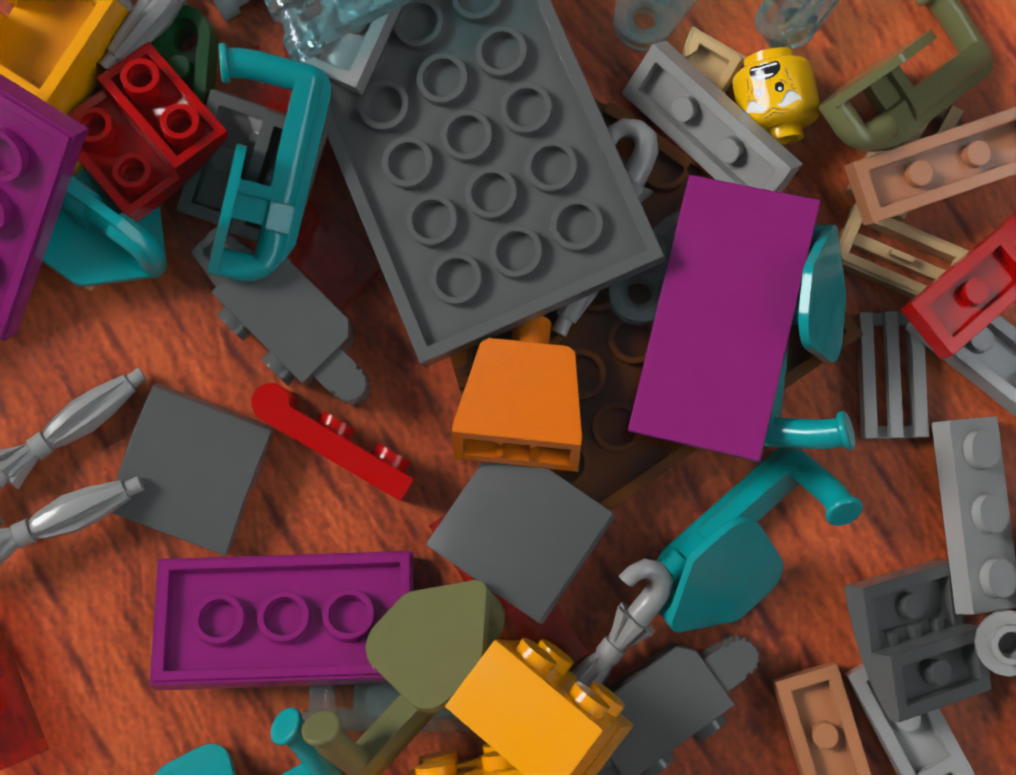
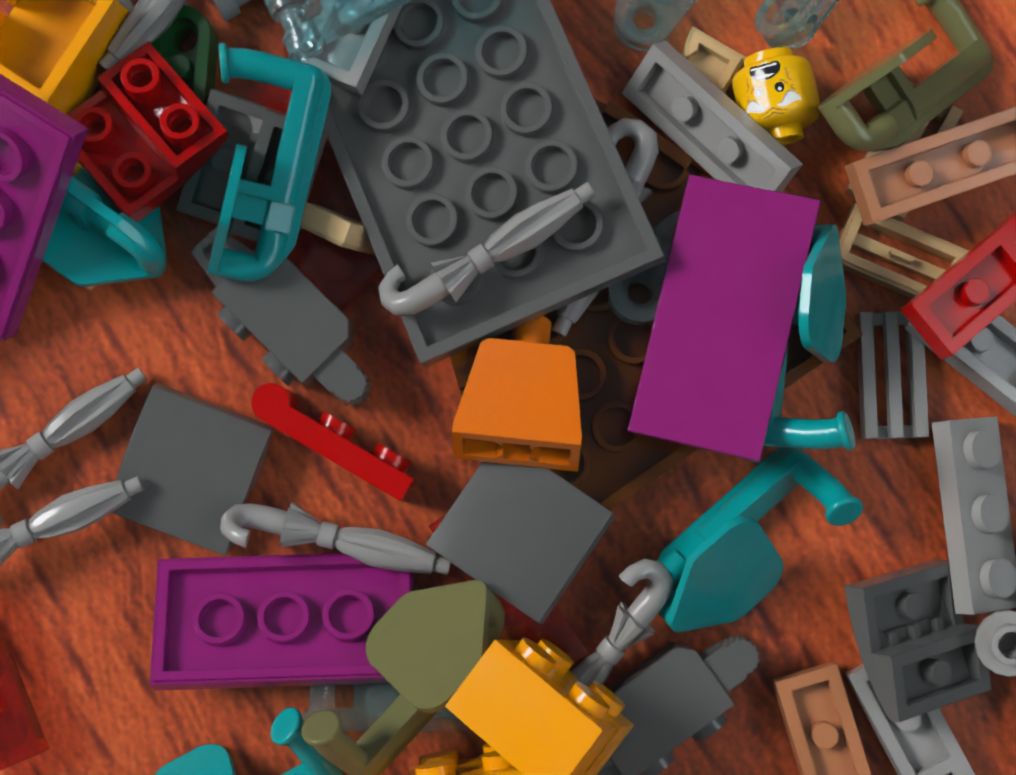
none -> light grey piece [220,501,451,575]
none -> tan tile [300,202,375,255]
none -> light grey piece [378,182,596,316]

